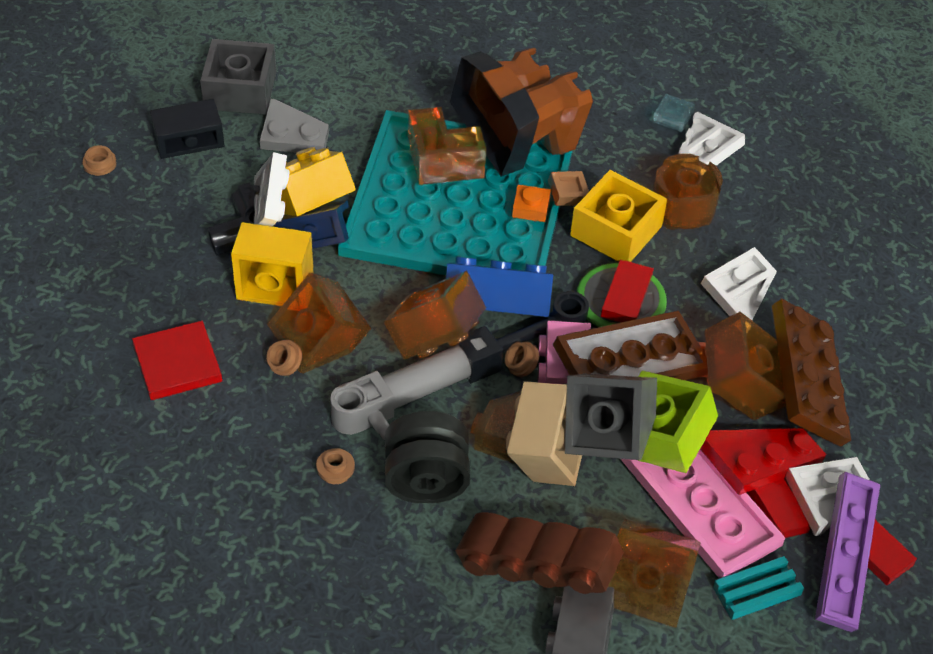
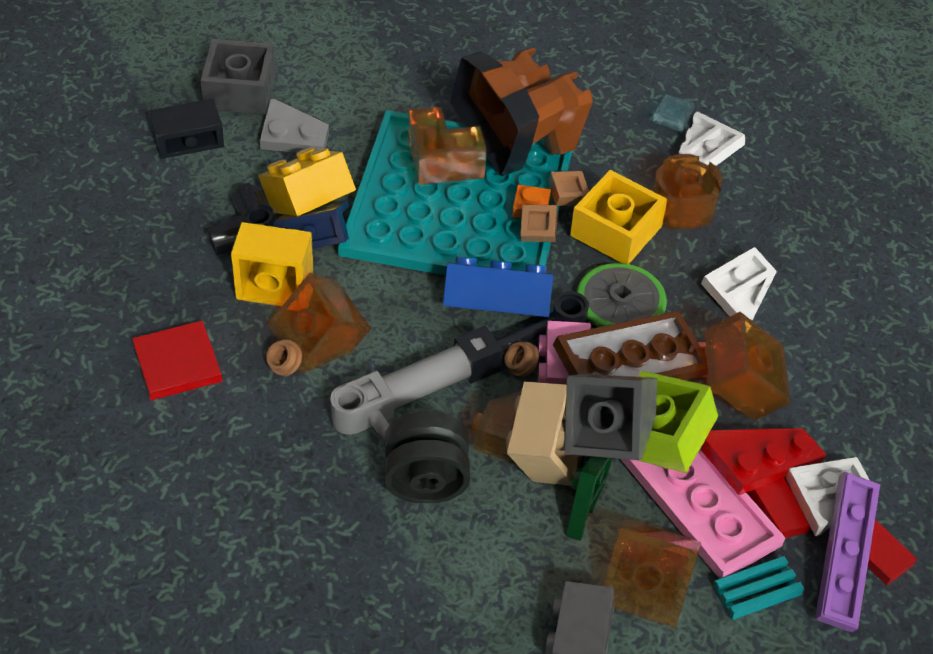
medium nougat plate [83,145,117,176] -> none
white wing [254,152,290,227] -> none
medium nougat plate [316,448,355,484] -> none
clear orange brick [384,270,486,360] -> none
copper brick [455,512,624,594] -> none
red tile [601,259,654,323] -> none
reddish brown piece [772,298,851,446] -> none
none -> medium nougat plate [521,205,557,242]
none -> dark green wing [566,456,613,541]

